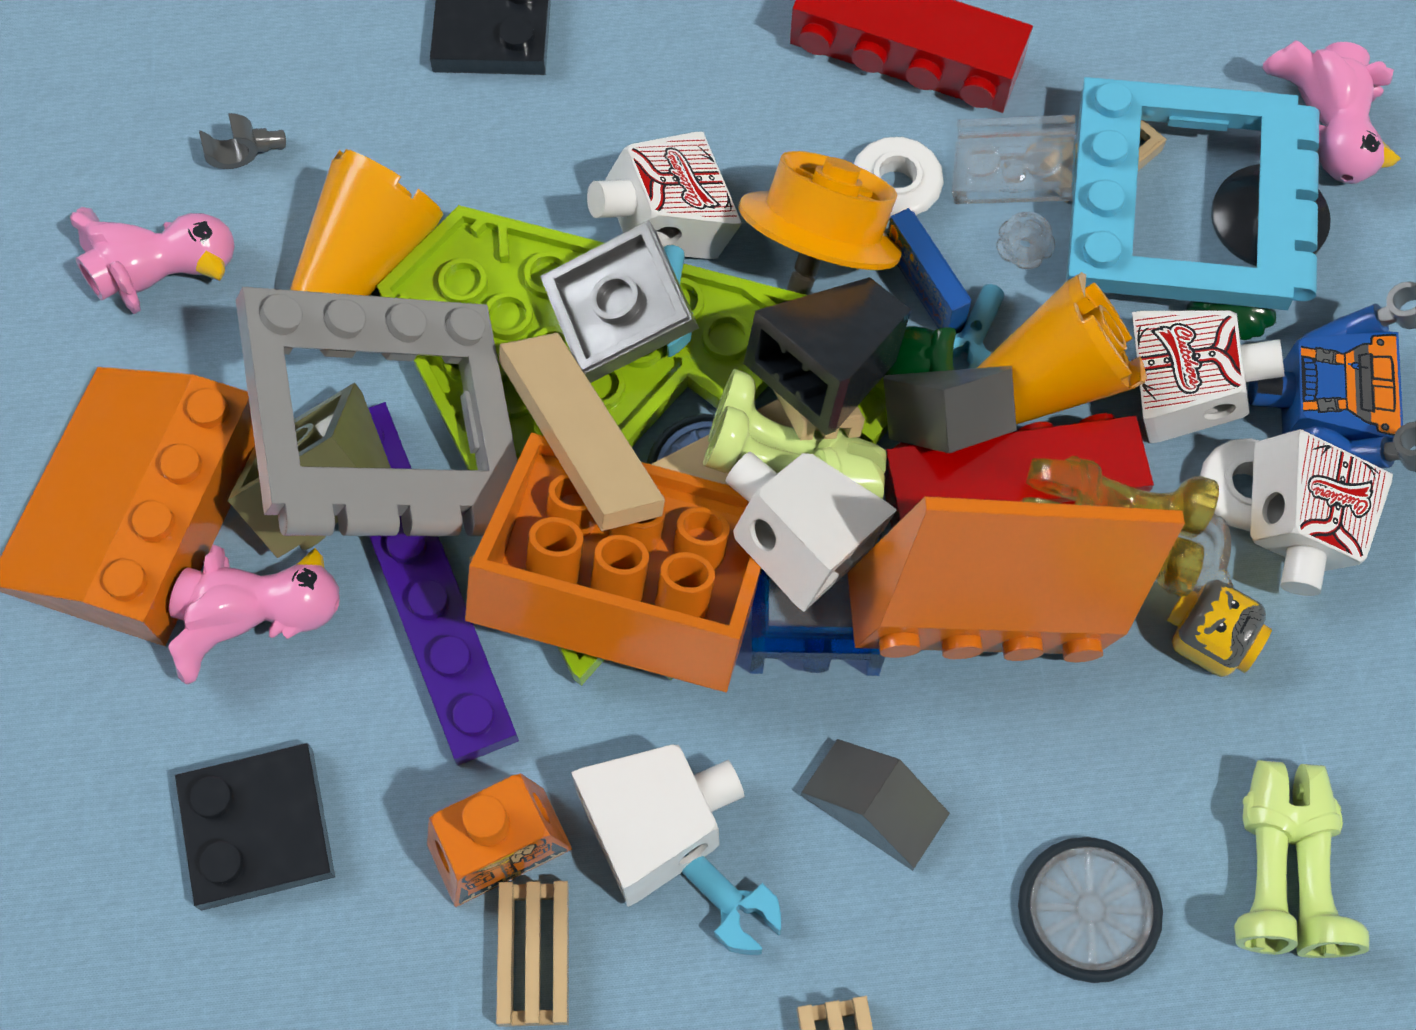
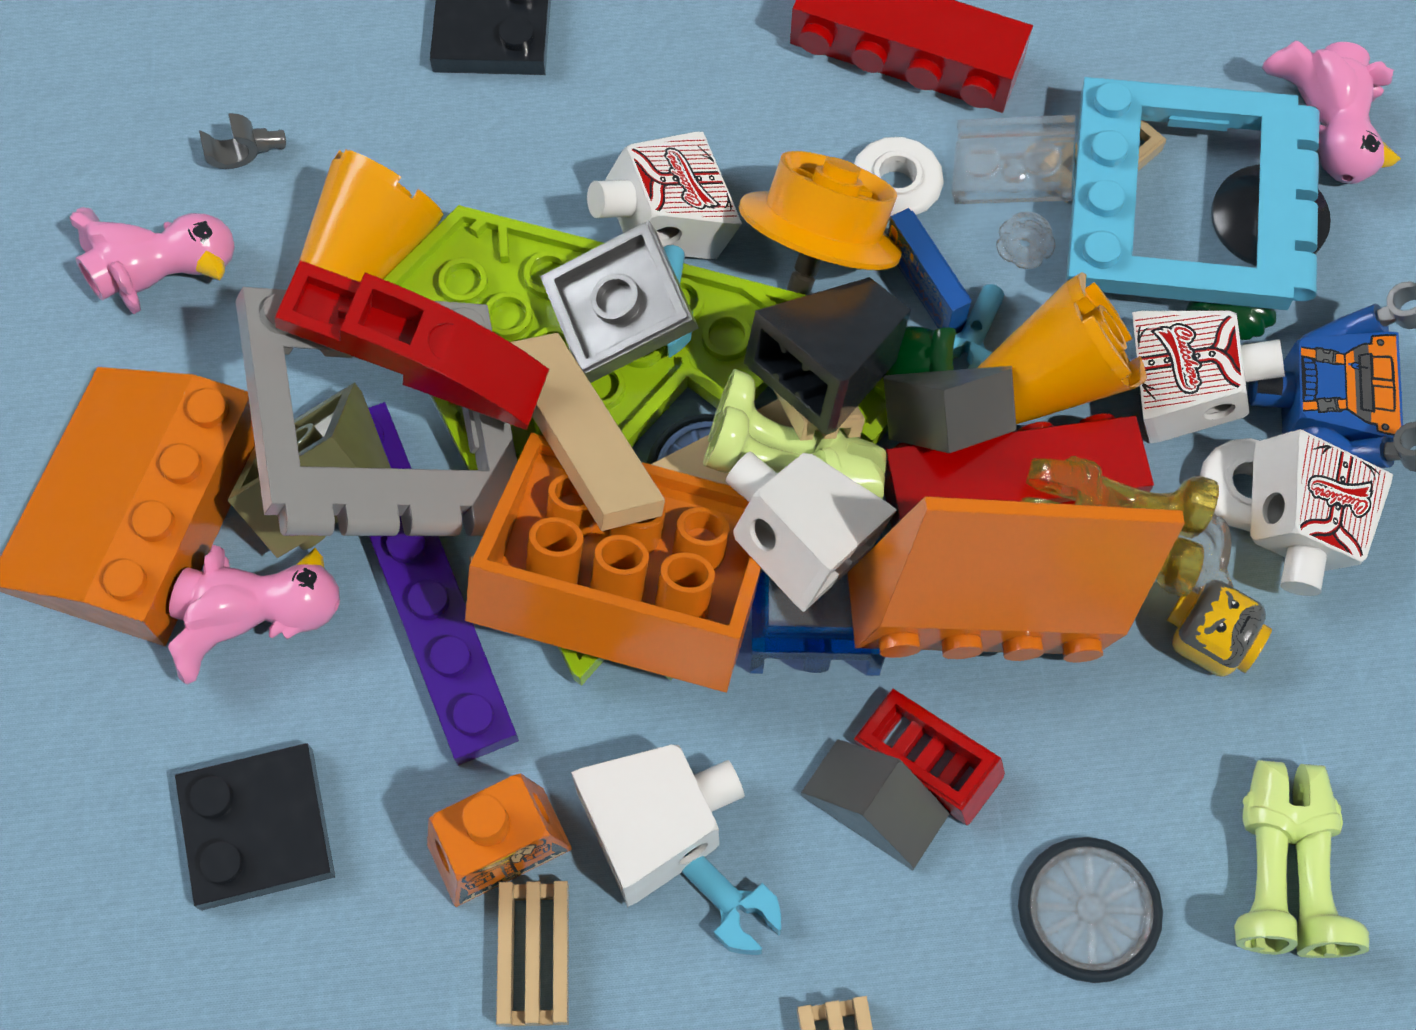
none -> red slope [275,260,549,430]
none -> red slope [854,688,1005,826]

